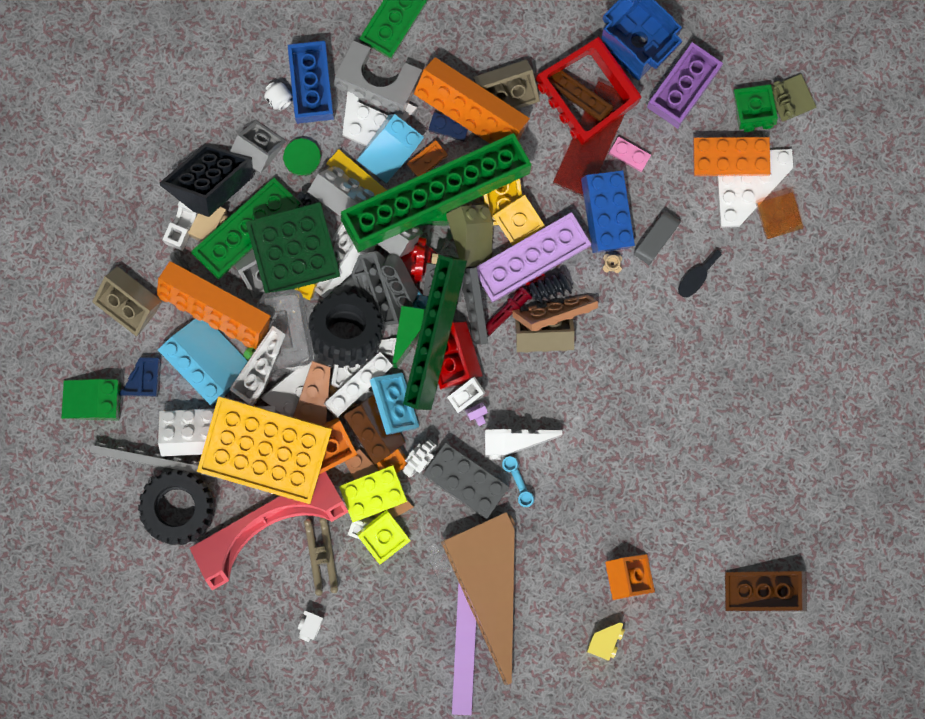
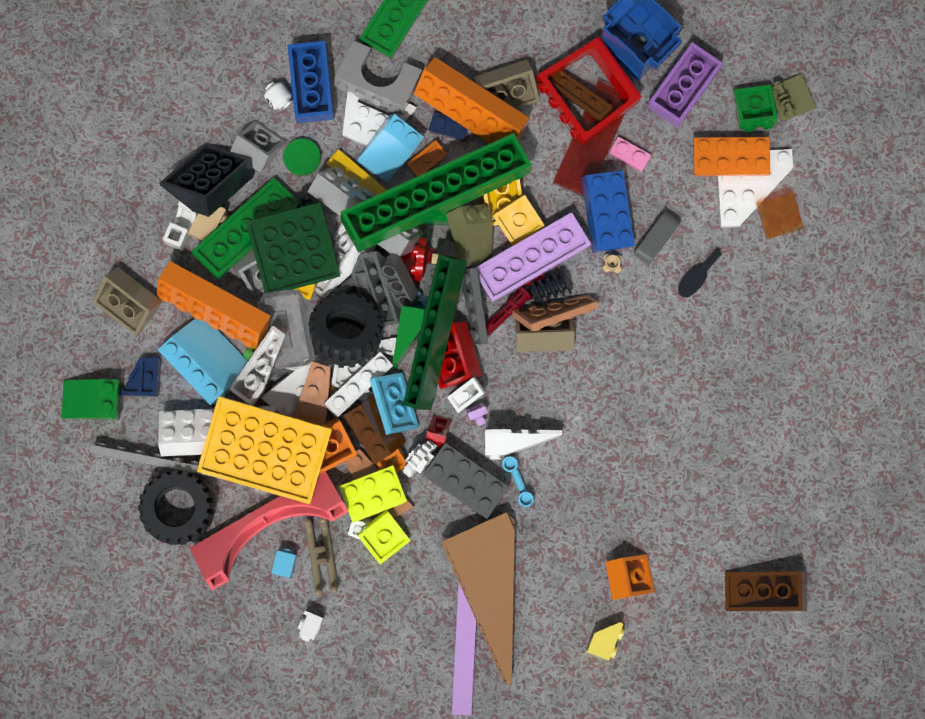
none -> medium azure brick [271,548,297,578]
none -> red slope [426,415,452,447]

